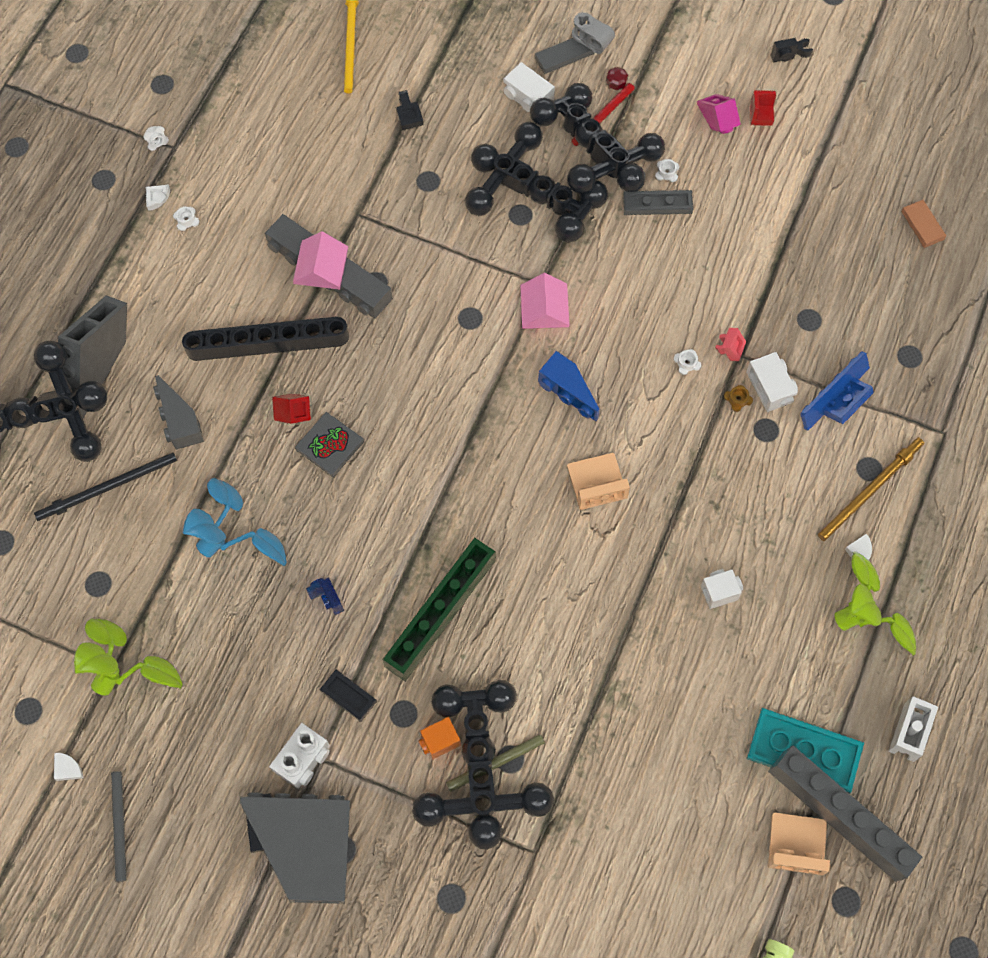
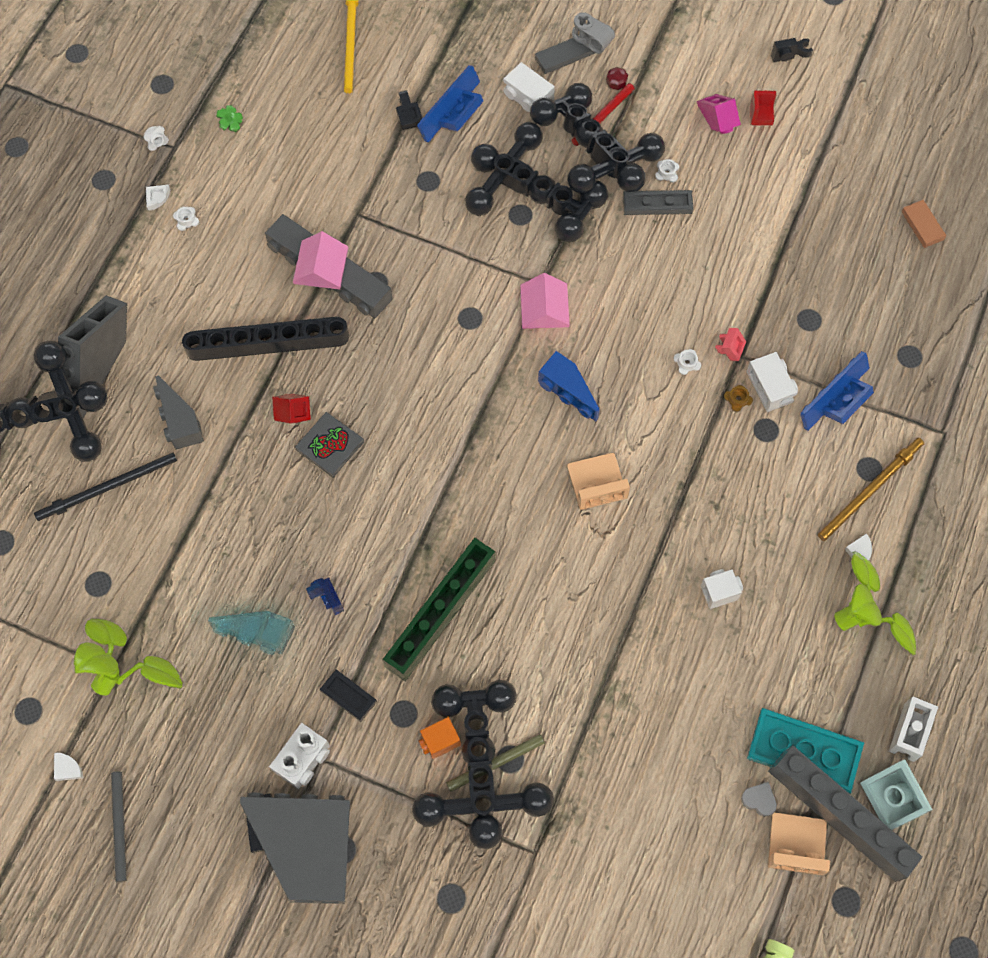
dark azure plant [183,478,287,566] -> none
none -> clear light blue slope [208,611,295,655]
none -> bright green plant [216,105,243,132]
none -> blue bracket [417,65,484,142]
none -> light grey tile [741,782,777,817]
none -> light aqua slope [860,759,932,830]

